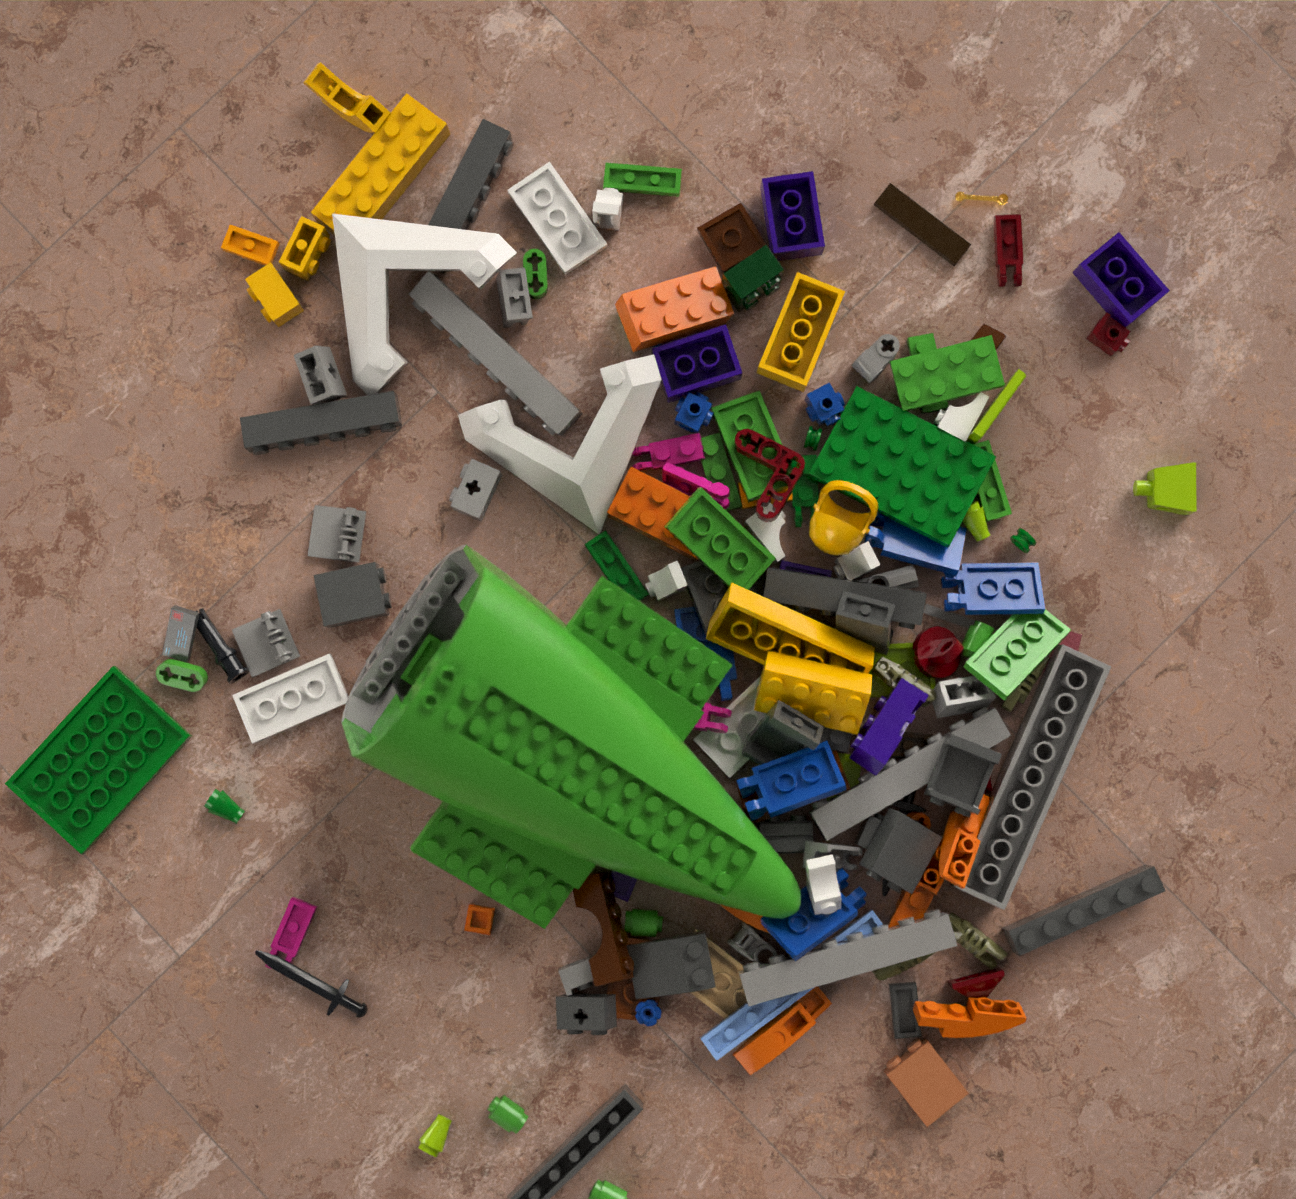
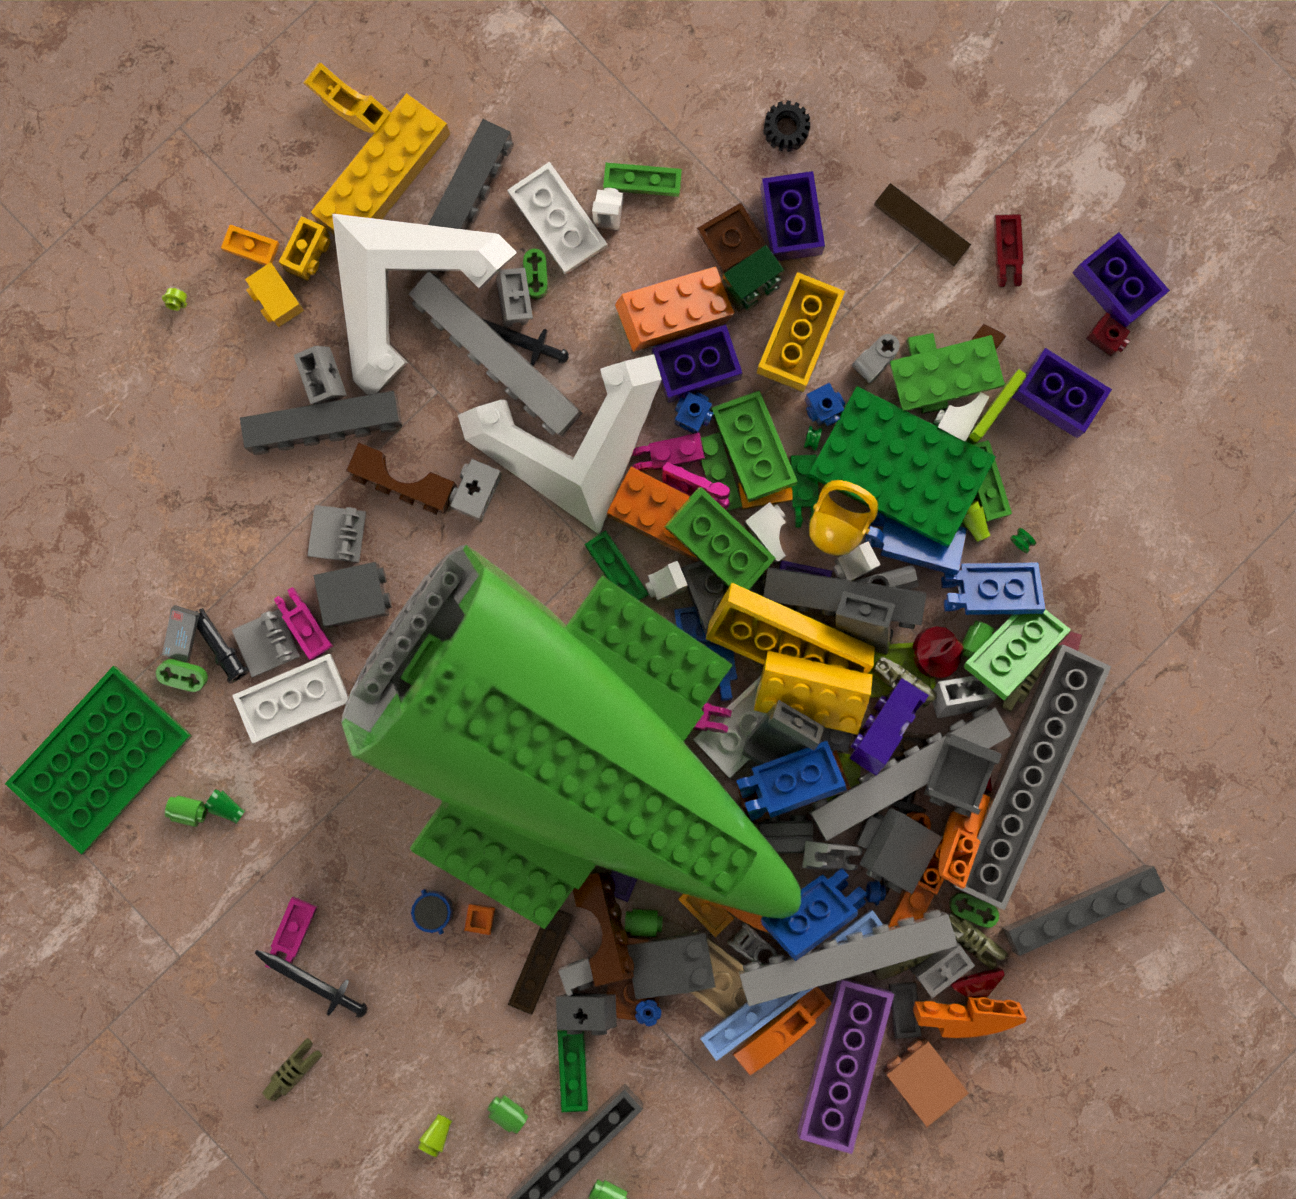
dark red beam [735,429,805,522] -> none
white arch [806,854,841,915] -> none
light grey piece [924,604,975,628] -> none
clear yellow hinge [955,191,1009,205] -> none
lime torso [1133,462,1197,515] -> none
none -> lime plate [162,288,187,311]
none -> bright green brick [165,795,207,827]
none -> olive hinge [262,1038,323,1101]
none -> dark pink hinge [274,587,334,661]
none -> reddish brown arch [346,442,457,515]
none -> pearl dark grey piece [411,889,454,935]
none -> black sword [482,318,569,366]
none -> dark brown tile [508,909,573,1015]
none -> green tile [557,1030,588,1113]
none -> light orange plate [678,894,734,938]
none -> black tyre [763,100,811,152]
none -> medium lavender brick [797,978,894,1154]
none -> blue plate [866,880,886,906]
none -> light grey hinge [910,943,975,998]
none -> bright green beam [949,892,999,928]
none -> dark purple brick [1012,348,1112,438]

